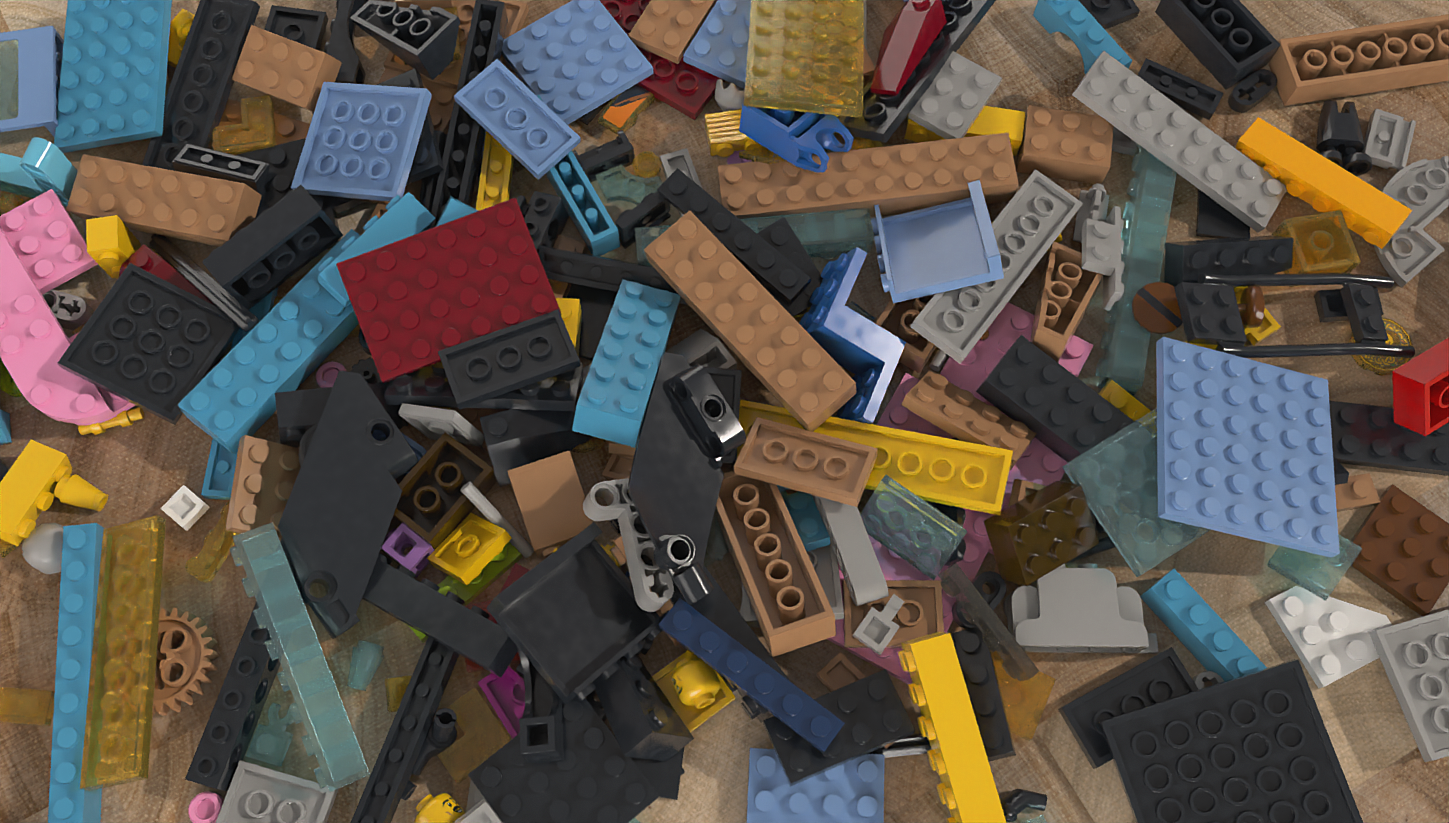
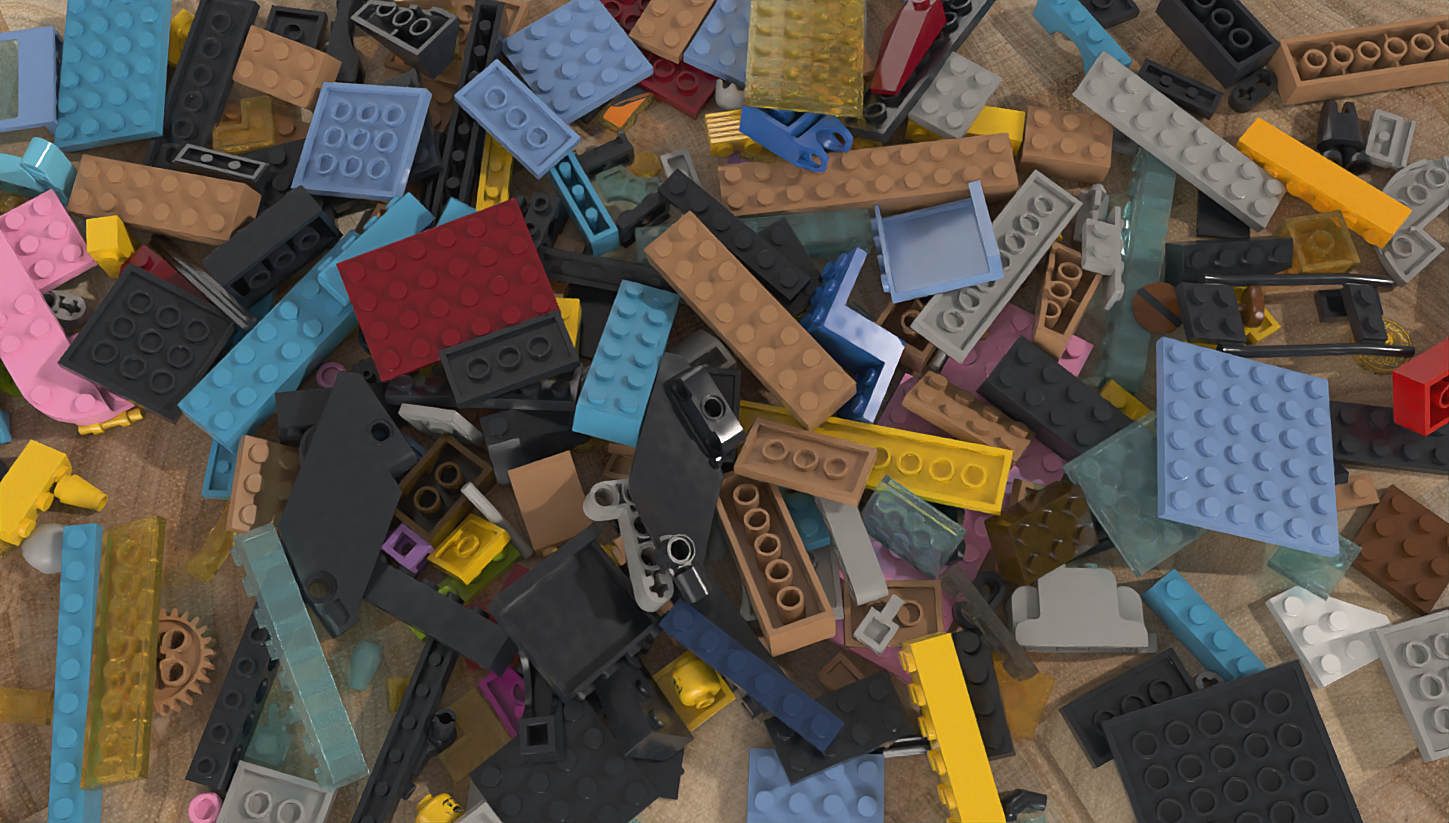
white plate [160,485,210,531] -> none

